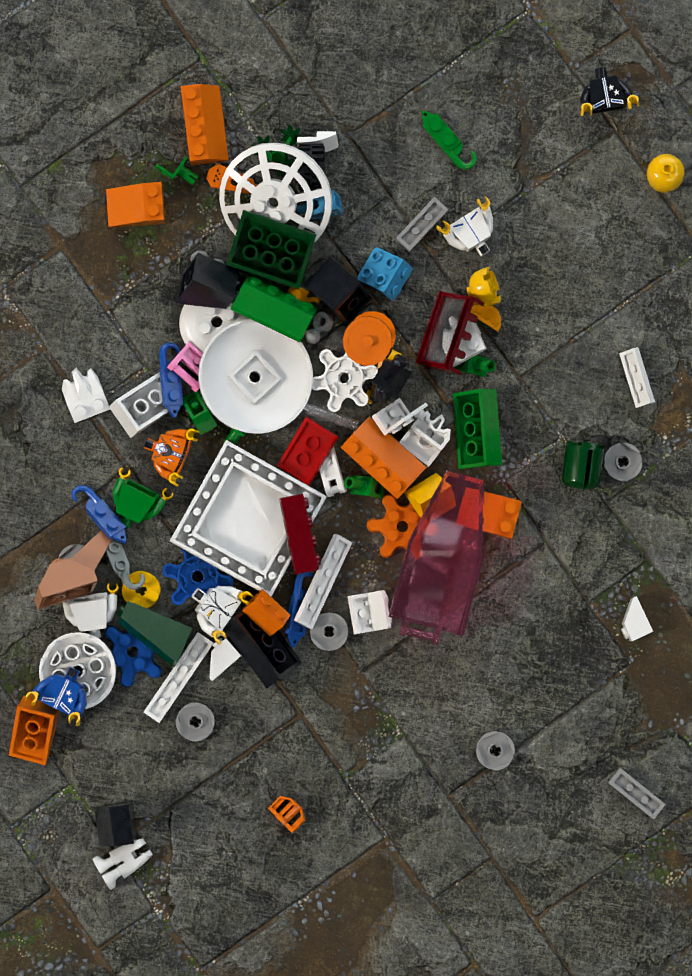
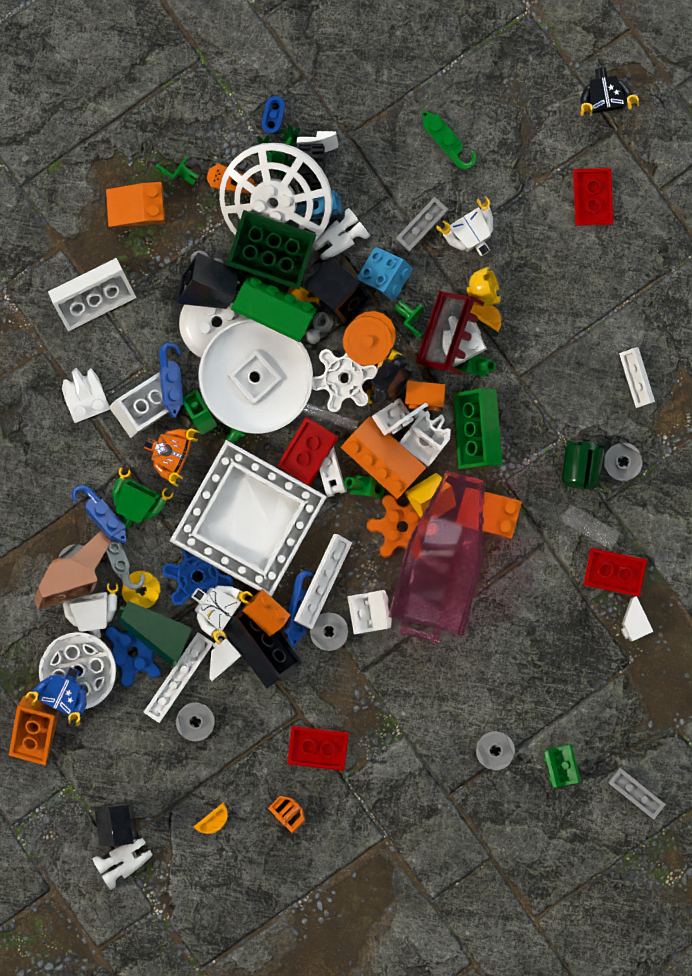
bright pink plate [167,342,203,393] -> none
orange slope [181,84,229,166] -> none
dark red brick [279,494,321,575] -> none
yellow cylinder [646,154,685,193] -> none
none -> white slope [48,258,136,331]
none -> light orange plate [194,802,228,834]
none -> blue plate [262,96,285,135]
none -> red tile [287,726,349,771]
none -> white piece [313,208,370,261]
none -> green bracket [394,300,424,341]
none -> orange brick [405,381,445,412]
none -> green bracket [544,744,581,789]
none -> clear plate [561,505,621,550]
none -> red tile [573,168,614,227]
none -> red tile [583,548,647,597]

